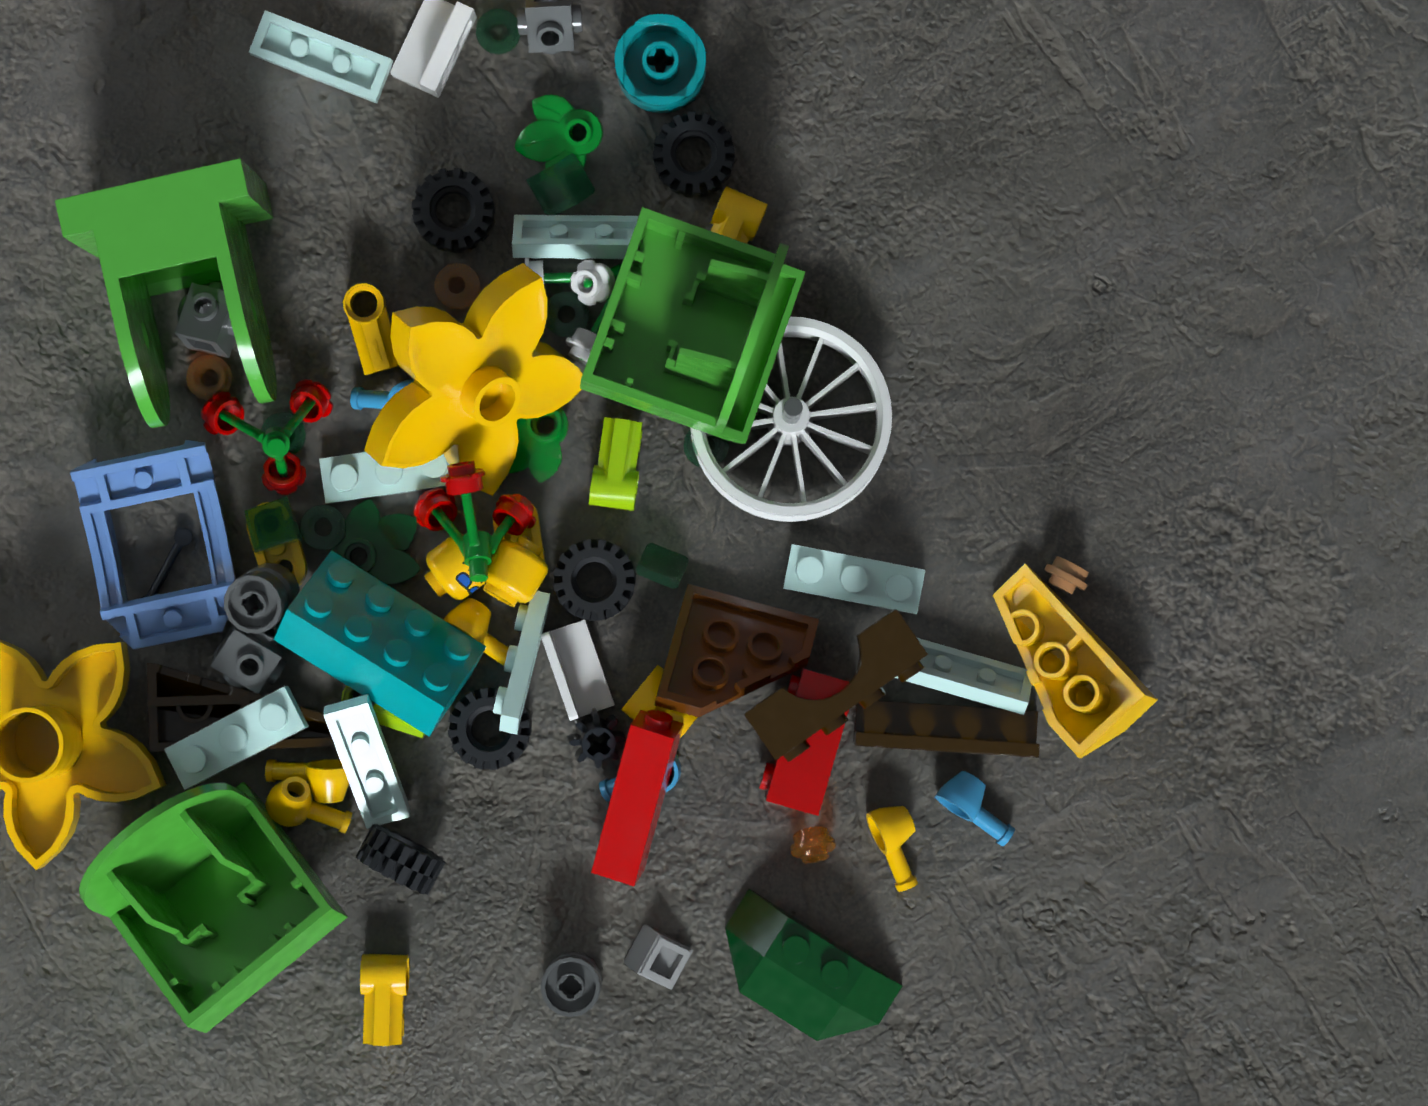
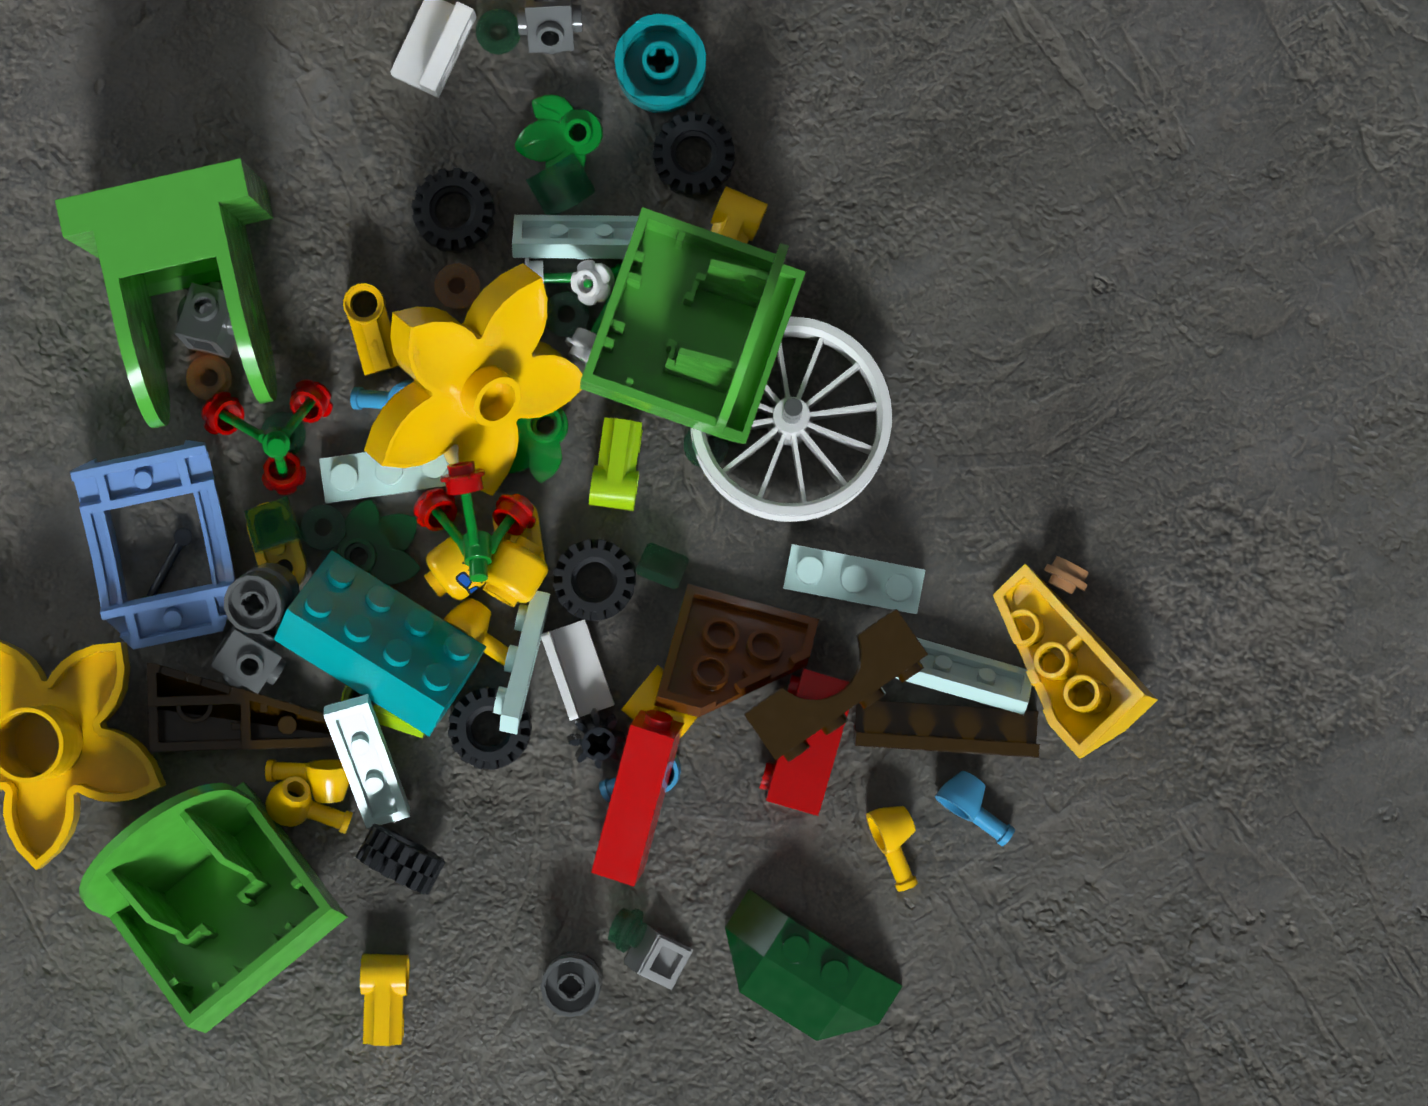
light aqua plate [164,686,309,790] -> none
light aqua plate [249,10,393,104] -> none
clear orange plate [790,827,836,863] -> none
none -> clear green plate [608,908,647,953]

